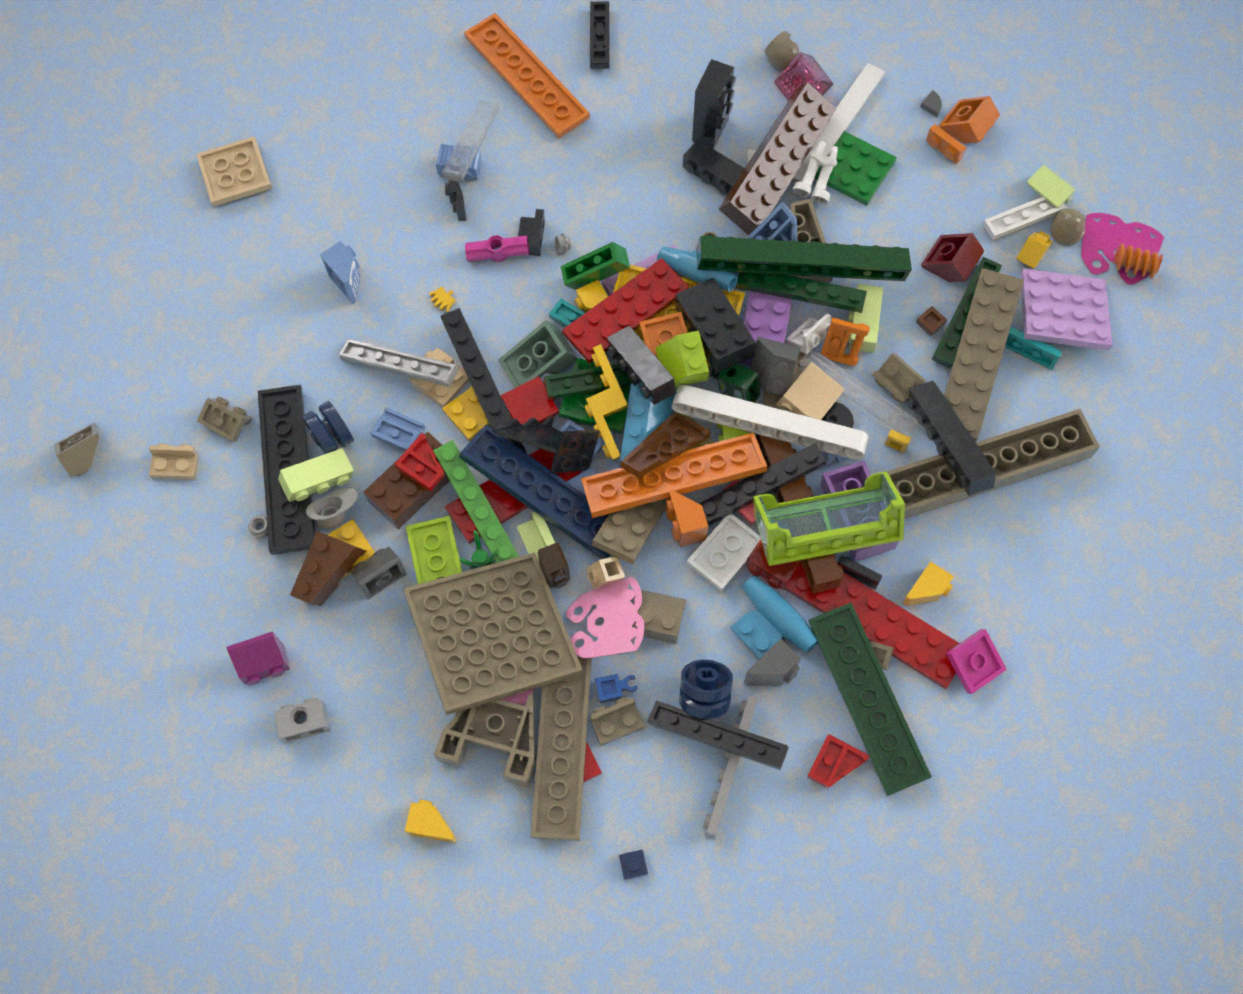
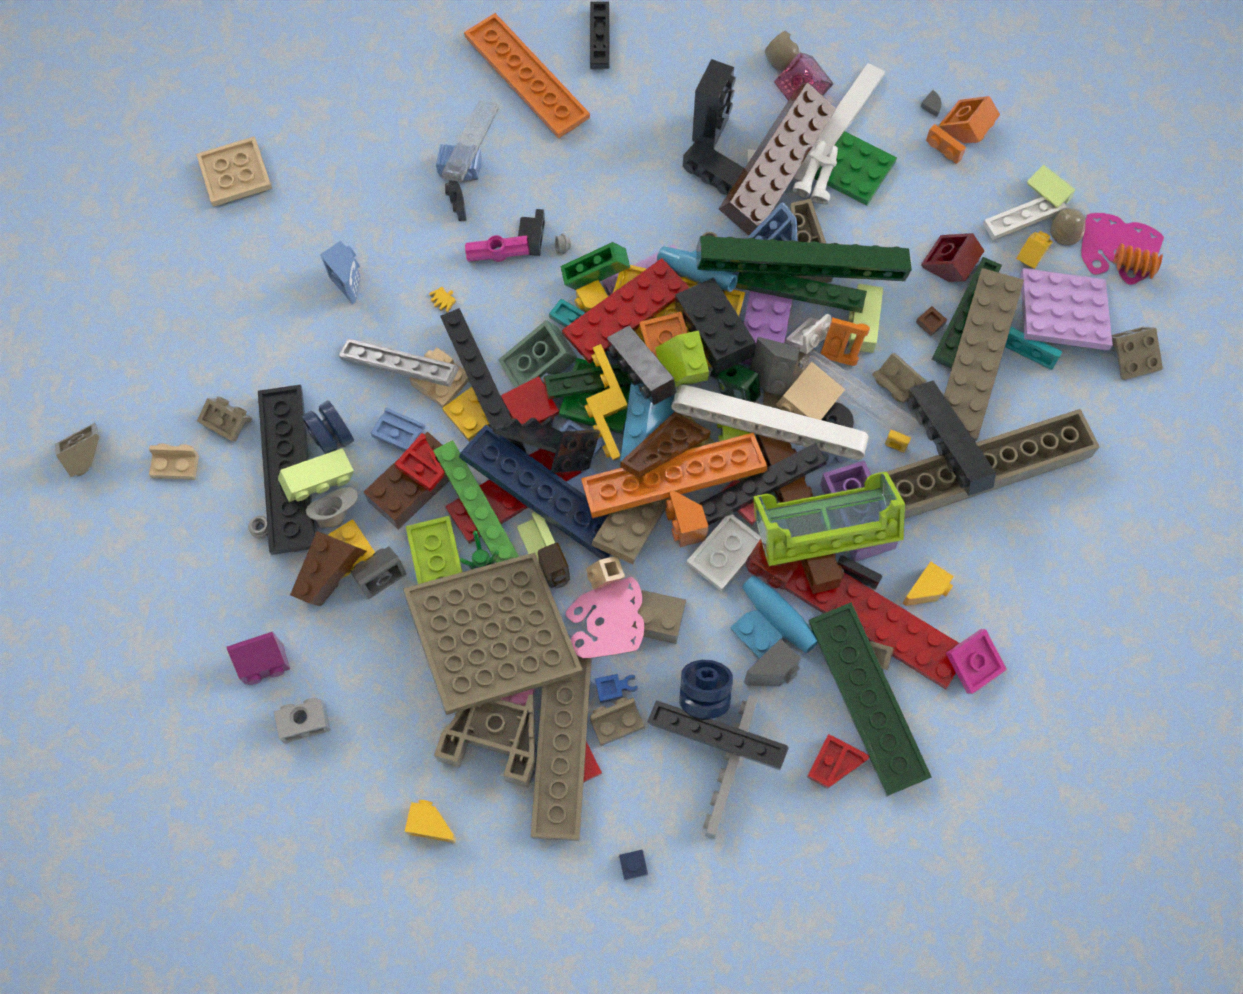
none -> dark tan bracket [1112,326,1163,380]

